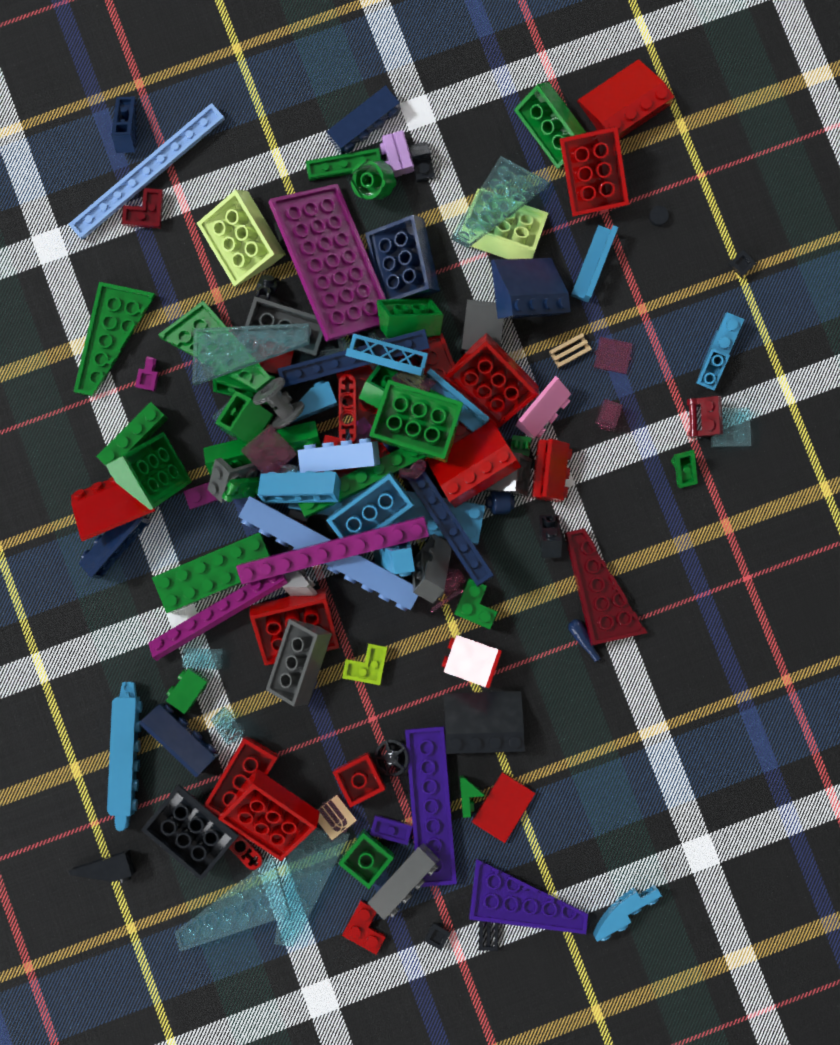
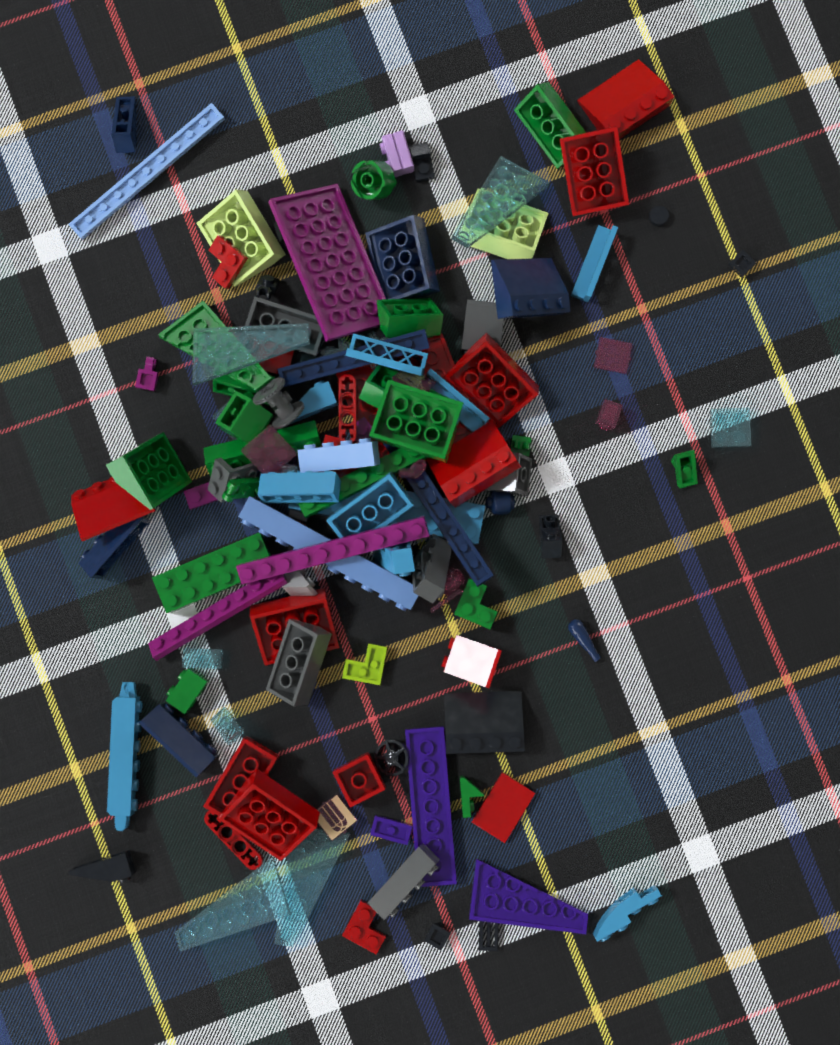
green wing [74,282,156,397] -> none
green brick [96,402,169,466] -> none
dark red plate [122,188,164,229] -> none
black slope [141,784,239,881] -> none
green tile [305,148,382,181] -> none
dark blue brick [327,85,400,155] -> none
green brick [338,829,394,889] -> none
bright pink slope [516,376,571,440] -> none
red tile [531,439,547,499] -> none
red slope [539,438,572,502] -> none
tan tile [549,333,592,368] -> none
dark red wing [564,528,647,646] -> none
dark red plate [687,396,723,438] -> none
dark azure slope [696,312,744,391] -> none
none -> red plate [208,235,248,289]

